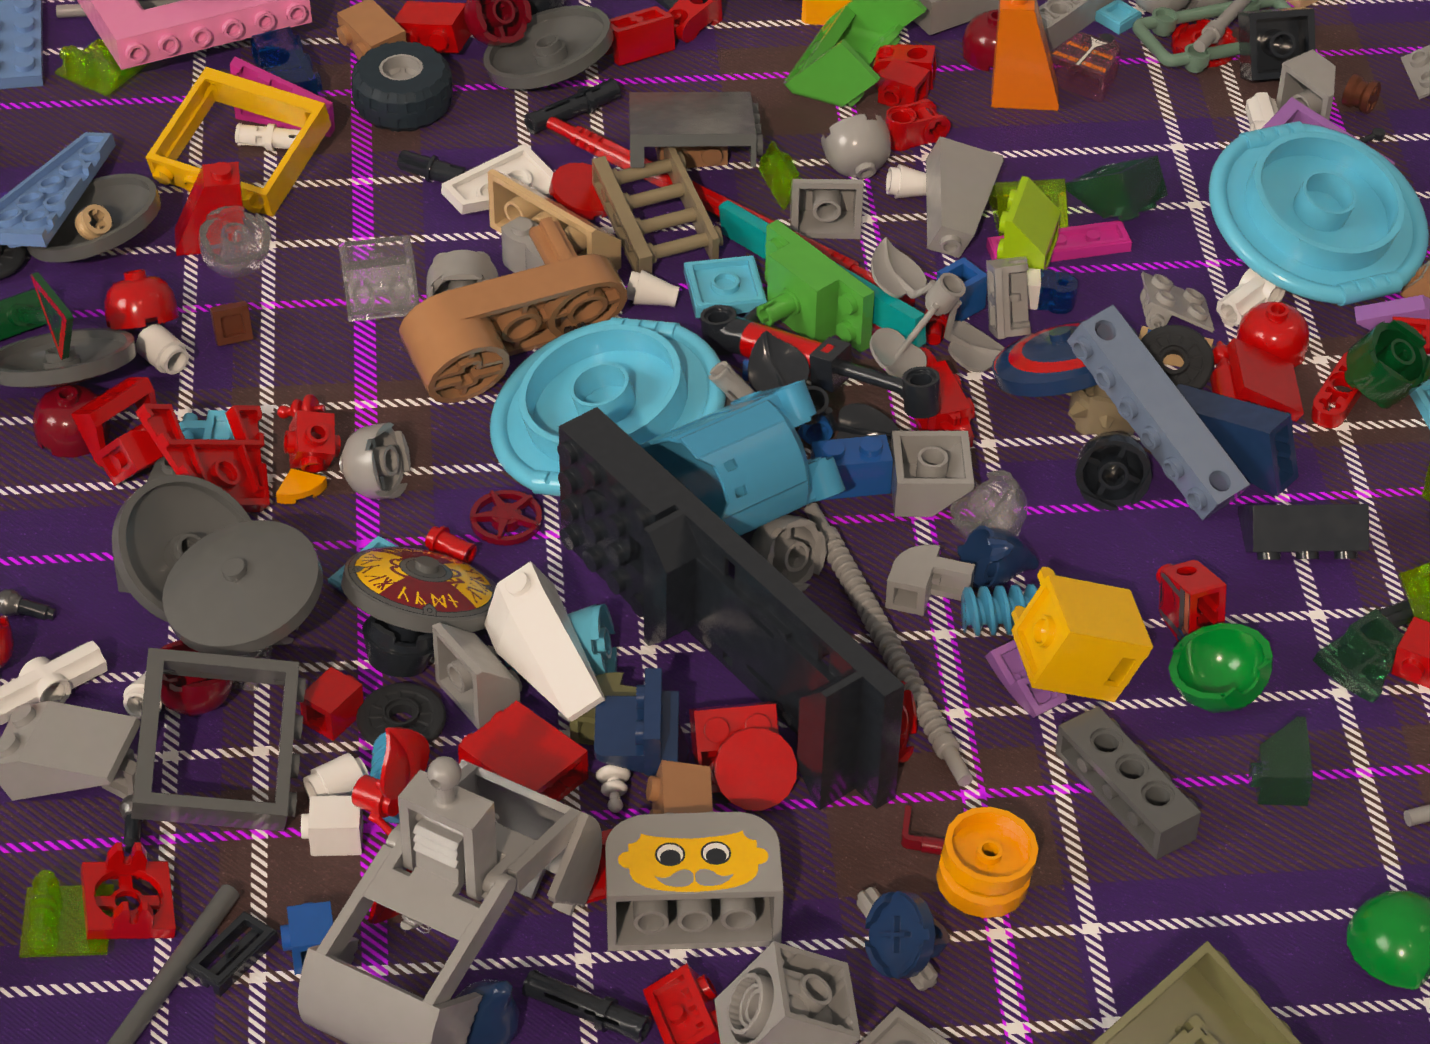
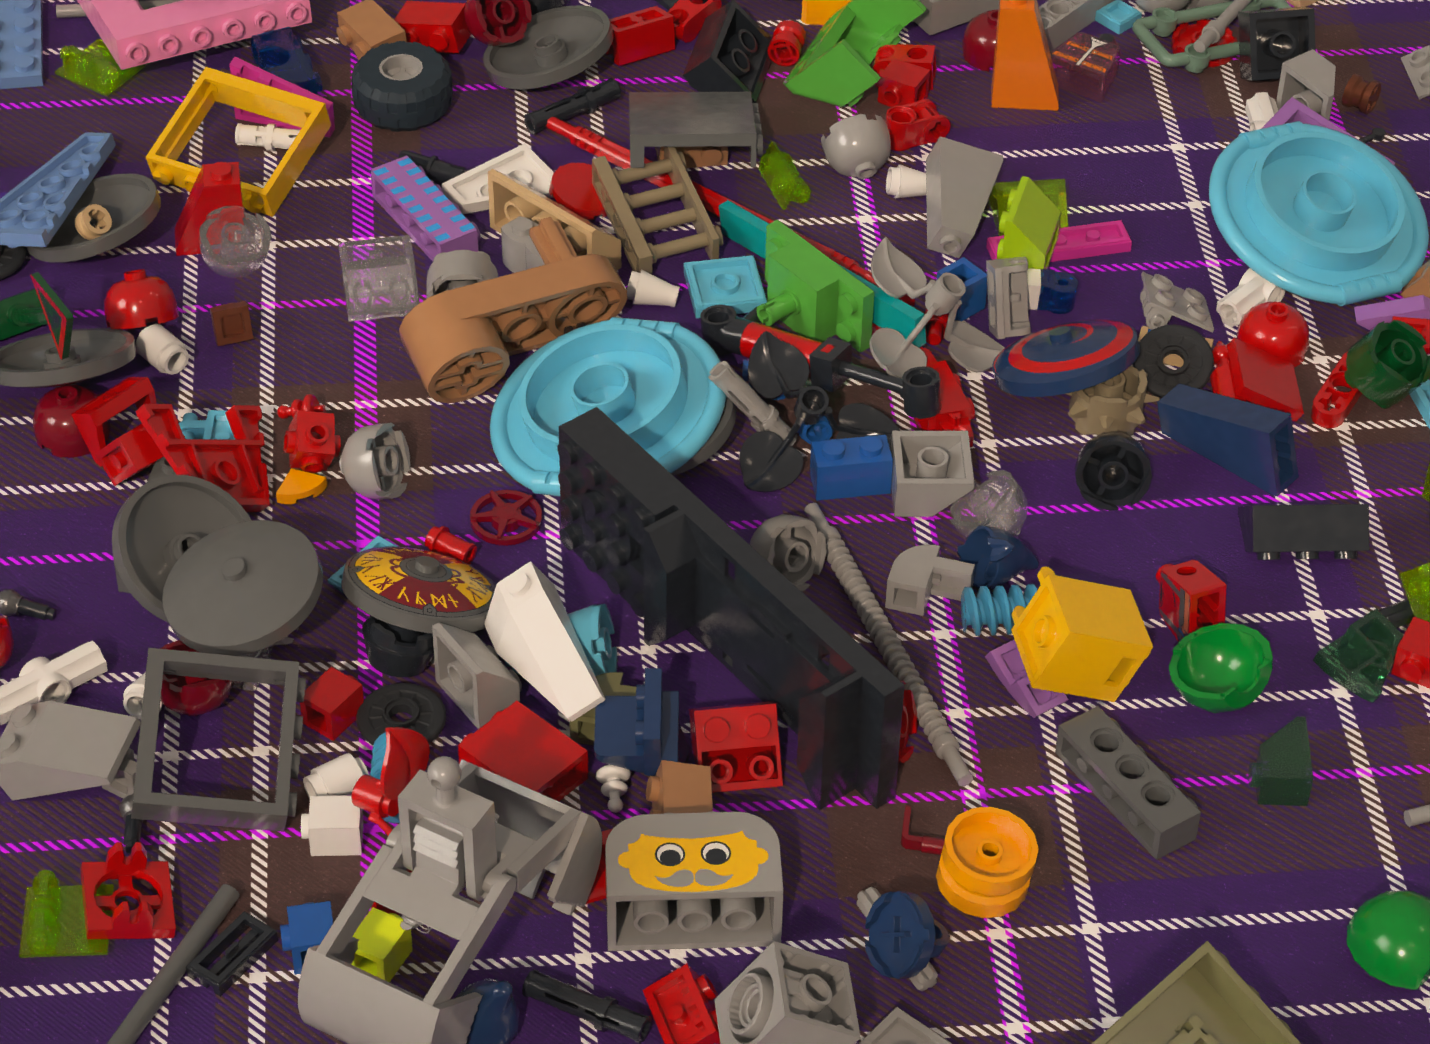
dark azure piece [639,380,846,536] -> none
red tile [714,728,797,811] -> none
light grey slope [790,179,864,239] -> none
clear green slope [1064,155,1168,221] -> none
sand blue piece [1067,305,1250,521] -> none
none -> neon yellow brick [351,907,413,982]
none -> medium lavender brick [371,155,481,261]
none -> black slope [683,0,772,103]
none -> red wheel [767,20,806,66]

